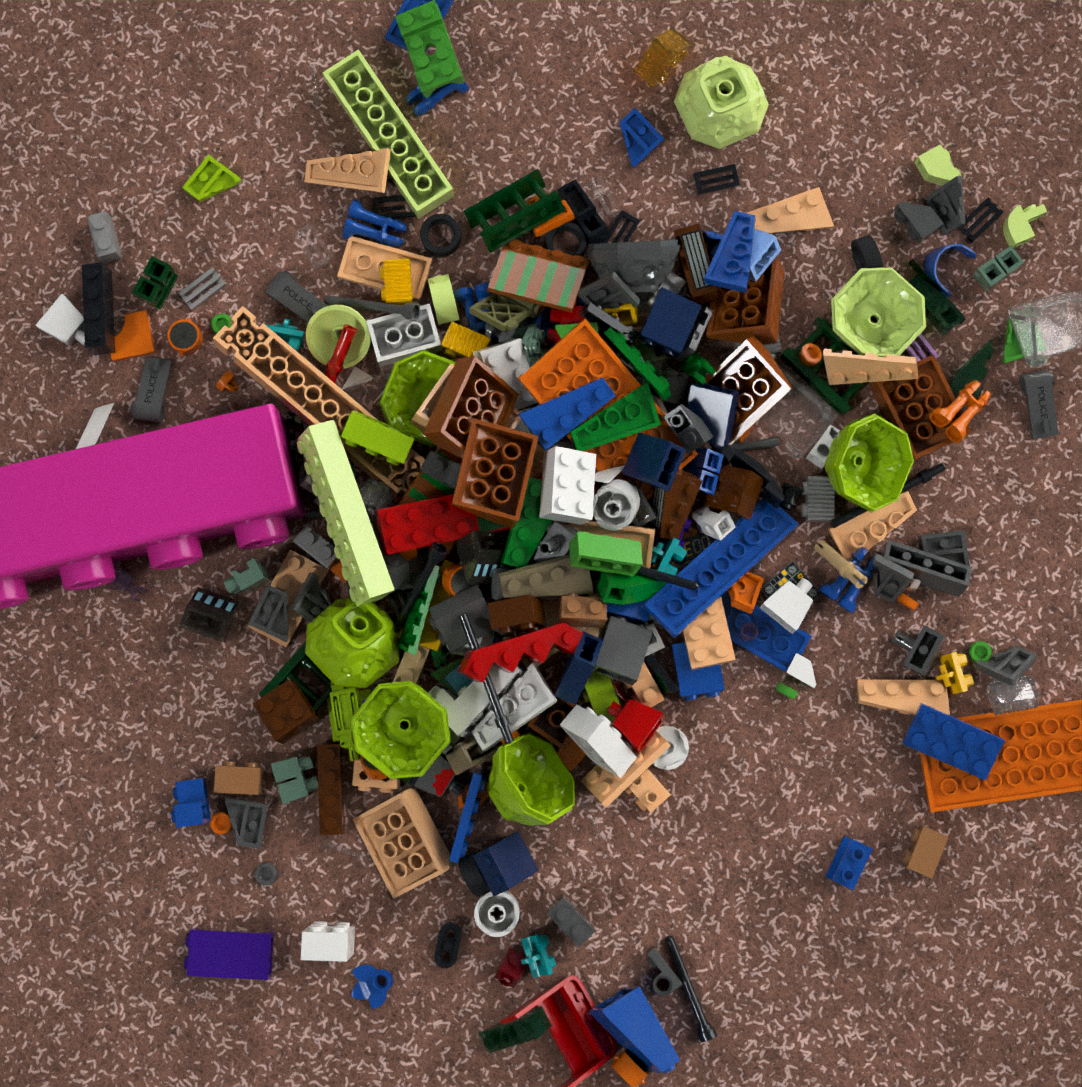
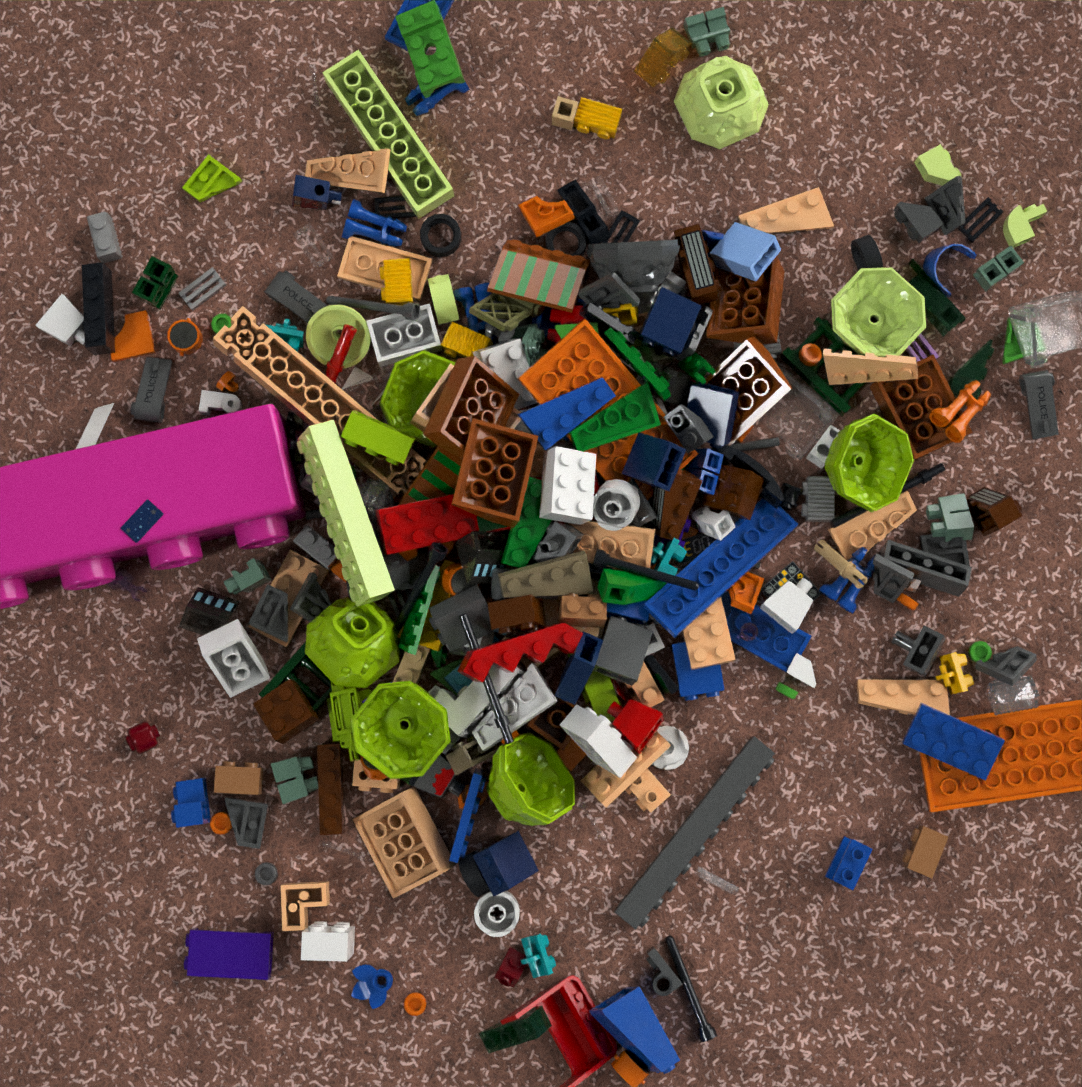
dark grey plate [419,451,461,491] -> none
black plate [434,922,462,968] -> none
dark green fence [463,169,565,253] -> none
dark grey brick [547,894,595,947] -> none
bright green brick [569,532,643,576] -> none
white sticker [595,465,625,483] -> none
blue wing [619,108,664,168] -> none
black tile [693,164,740,196] -> none
blue wing [704,211,756,293] -> none
none -> dark blue sticker [121,499,164,543]
none -> dark red head [125,721,160,754]
none -> white brick [197,619,270,698]
none -> white leg [199,390,242,415]
none -> light nougat brick [281,881,330,931]
none -> dark blue torso [292,175,342,210]
none -> orange tile [404,992,427,1016]
none -> tan brick [552,96,579,130]
none -> yellow brick [574,97,622,140]
none -> dark grey brick [614,736,775,930]
none -> sand green hips [684,7,730,57]
none -> clear tile [694,866,739,895]
none -> sand green hips [926,493,974,542]
none -> reddish brown wedge [966,487,1023,537]

